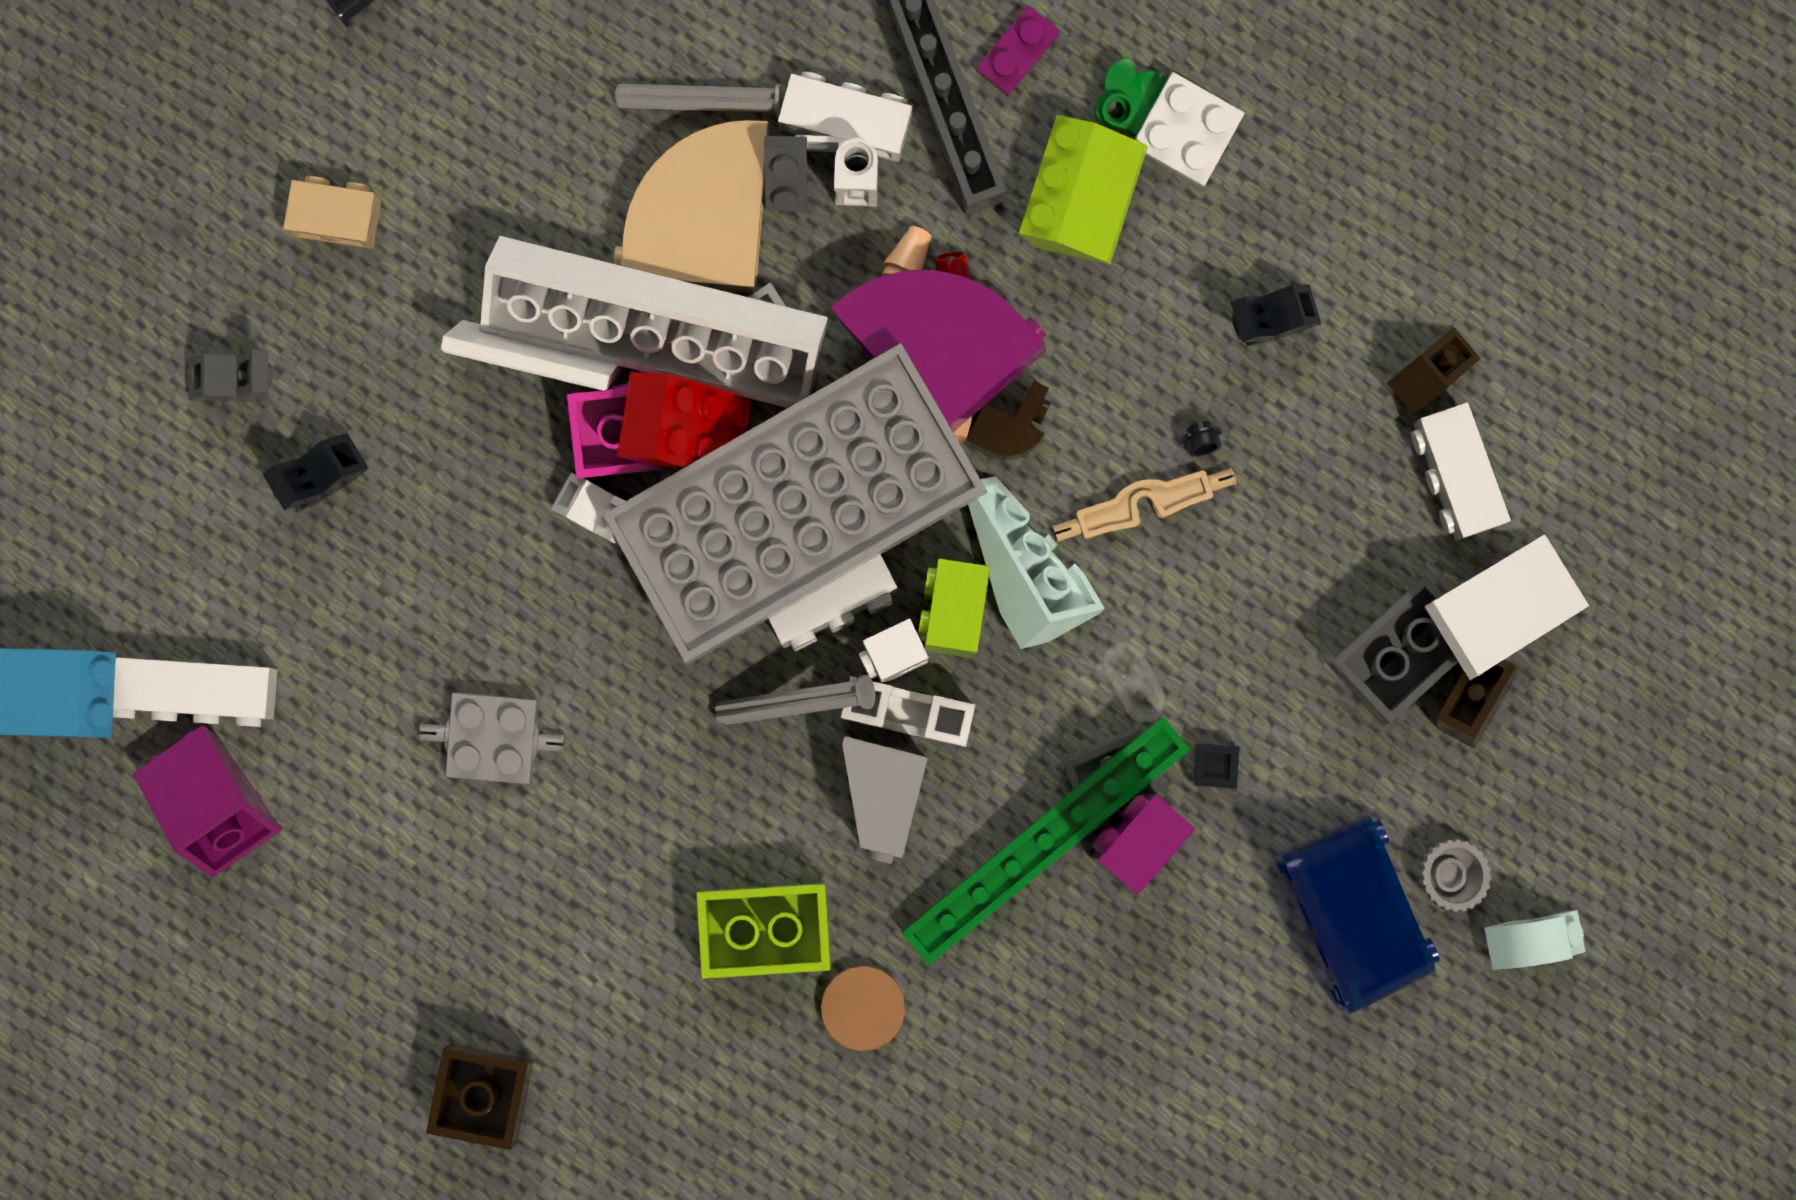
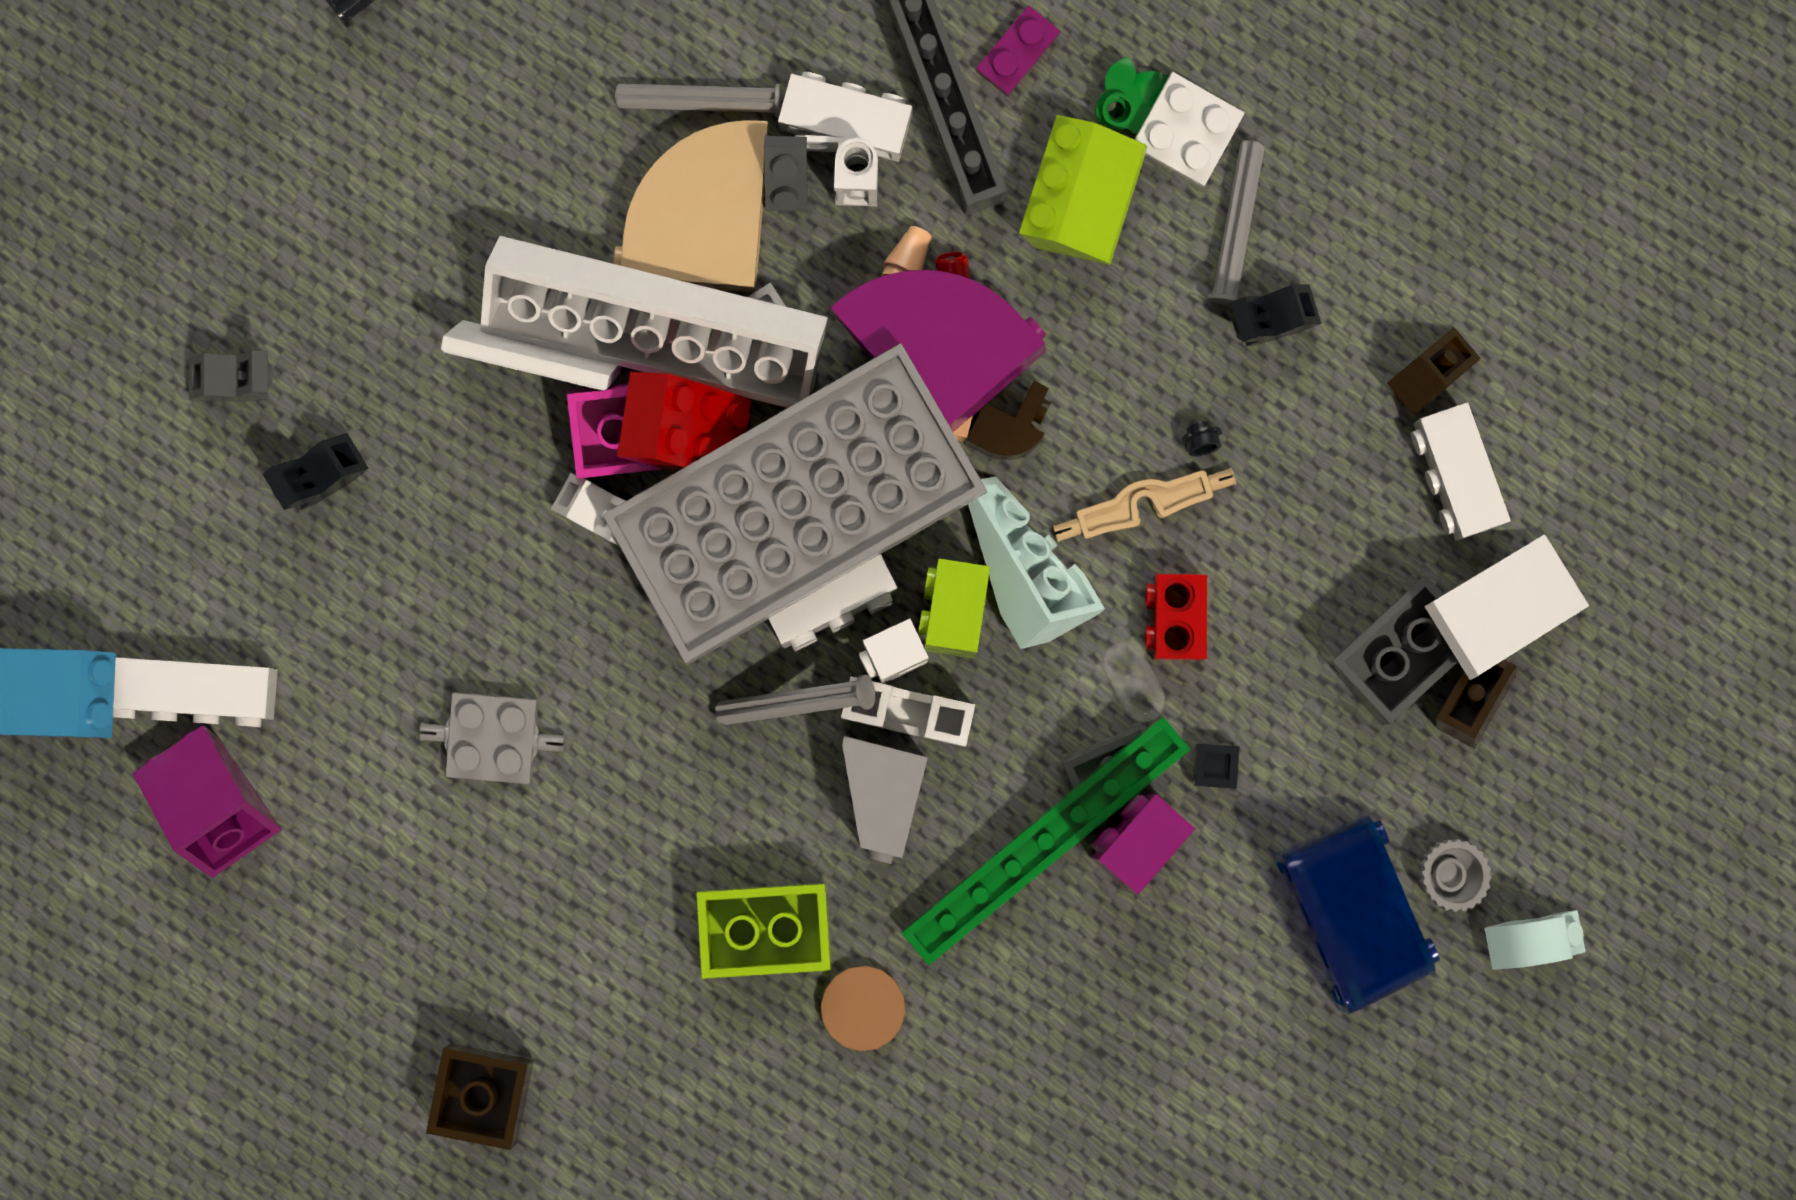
tan brick [283,176,381,249] -> none
none -> red brick [1145,574,1208,661]
none -> light grey axle [1207,140,1264,306]

